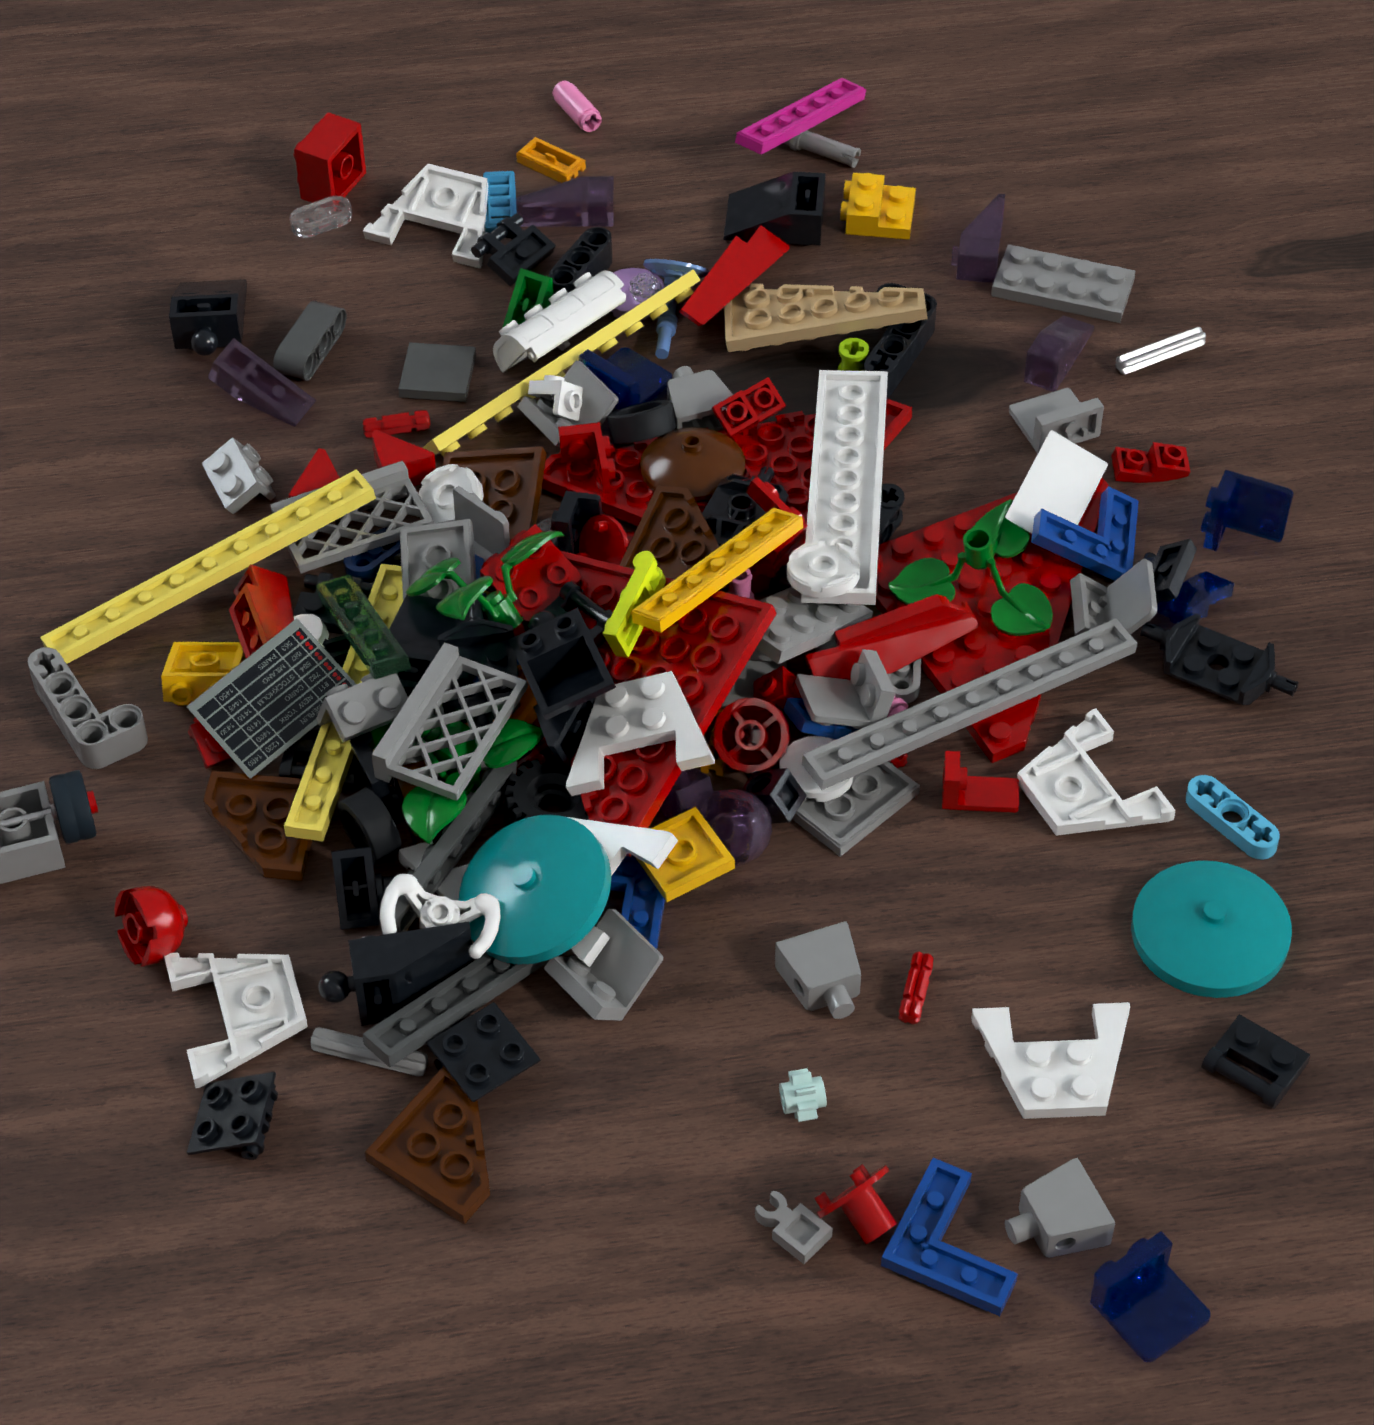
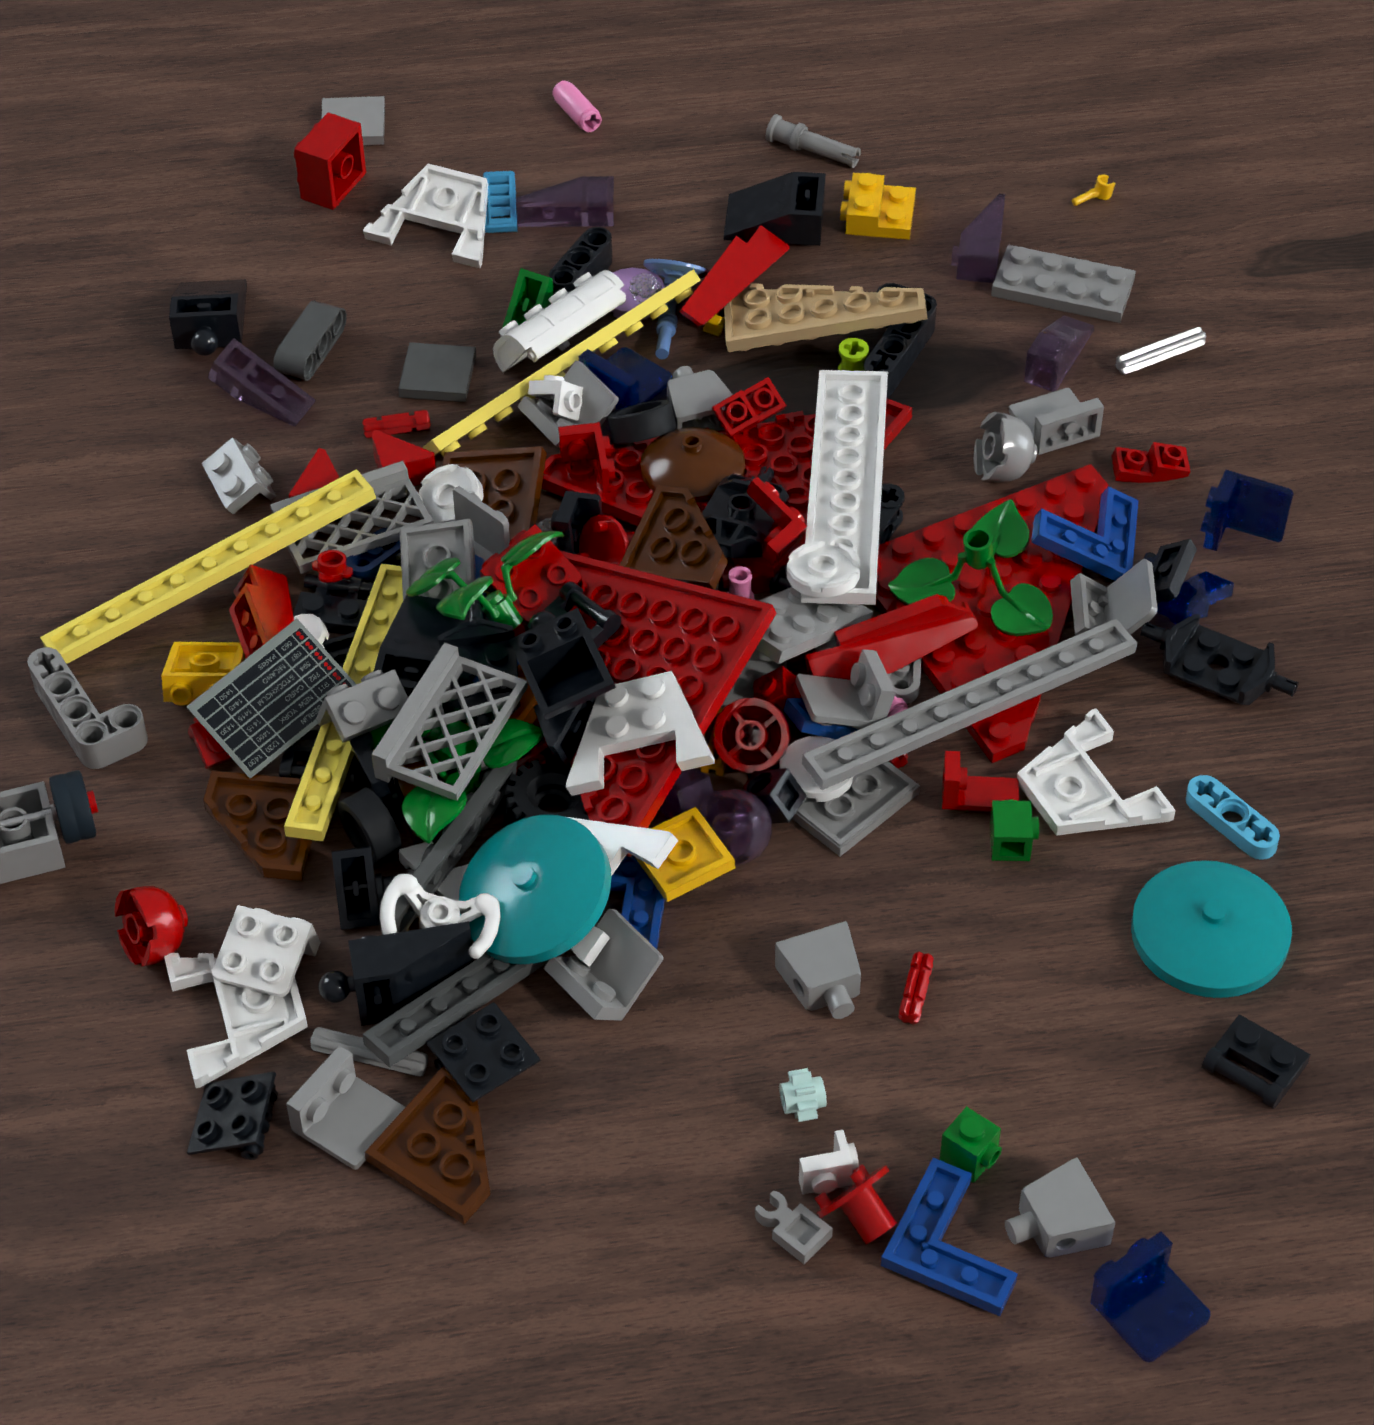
clear plate [290,196,352,238] -> none
clear green tile [316,575,411,680] -> none
black plate [471,213,556,286] -> none
light orange tile [516,137,586,185] -> none
neon yellow plate [602,551,666,658] -> none
yellow tile [631,508,803,633] -> none
dark pink tile [735,78,866,155] -> none
white wing [971,1002,1130,1119] -> none
white sticker [1005,430,1108,534] -> none
none -> white bracket [212,905,320,997]
none -> light grey bracket [286,1046,405,1170]
none -> red plate [312,550,353,583]
none -> light grey tile [321,96,385,145]
none -> yellow hand [703,311,725,336]
none -> white bracket [799,1129,858,1195]
none -> green brick [940,1106,1002,1183]
none -> light grey cylinder [973,412,1037,483]
none -> green brick [990,799,1039,861]
none -> yellow hand [1071,174,1115,206]

